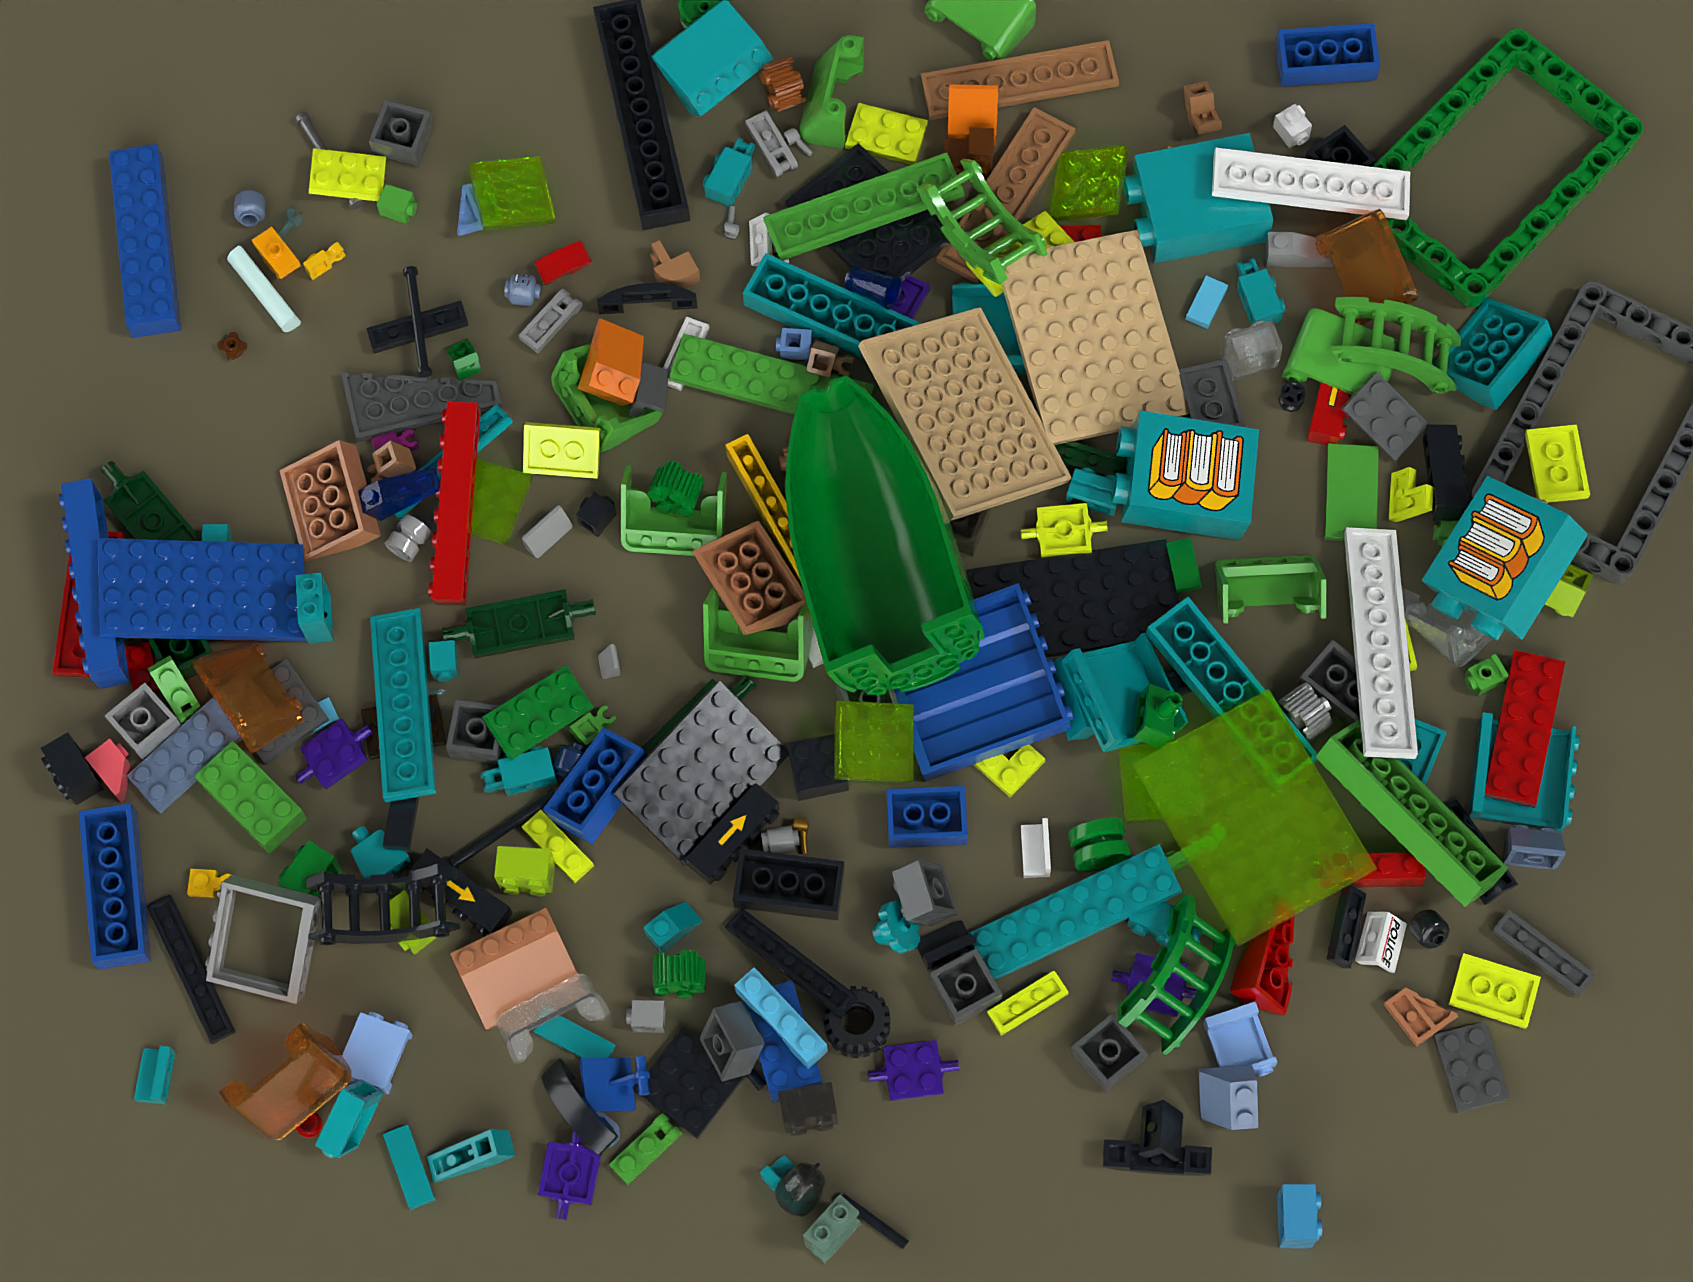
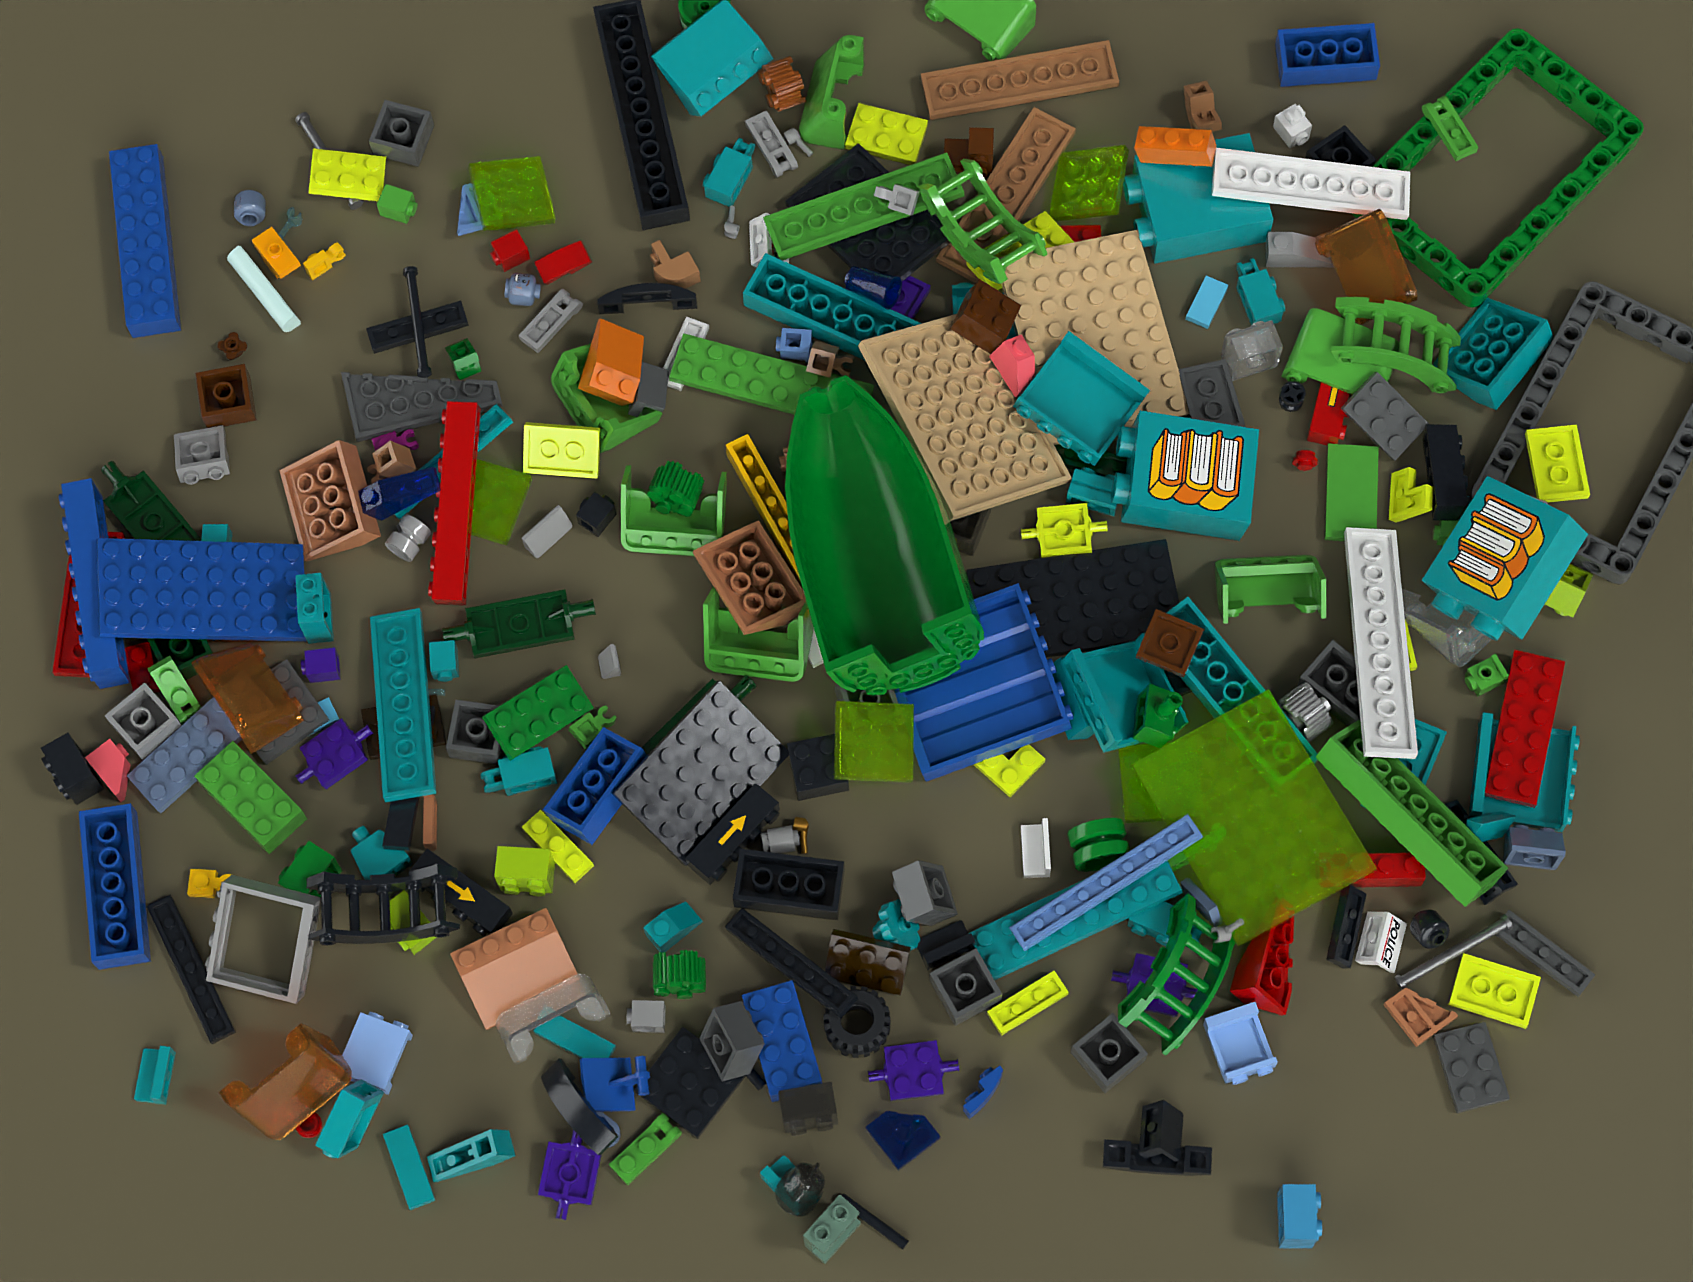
black bar [447,788,555,870] -> none
dark blue head [552,742,586,779] -> none
medium azure arch [734,967,828,1069] -> none
blue brick [886,786,968,848] -> none
orange slope [948,84,998,147] -> none
green slope [1166,538,1202,593] -> none
sand blue slope [1198,1065,1258,1130] -> none
none -> light grey plate [174,425,230,485]
none -> reddish brown brick [195,364,257,428]
none -> dark purple brick [301,647,341,683]
none -> nougat tile [423,794,437,851]
none -> red brick [490,229,530,272]
none -> dark brown plate [825,929,911,996]
none -> clear blue plate [865,1111,941,1171]
none -> light grey plate [874,184,920,215]
none -> reddish brown brick [950,279,1021,354]
none -> blue slope [963,1066,1003,1119]
none -> coral slope [989,334,1035,398]
none -> medium blue tile [1009,814,1203,951]
none -> teal panel [1013,331,1150,466]
none -> orange brick [1134,126,1217,167]
none -> reddish brown plate [1135,609,1204,678]
none -> sand blue tile [1180,877,1222,927]
none -> light grey hand [1211,918,1244,943]
none -> red plate [1292,450,1318,471]
none -> flat silver bar [1394,914,1513,990]
none -> bright green plate [1422,96,1479,161]
none -> teal slope [1466,811,1515,842]

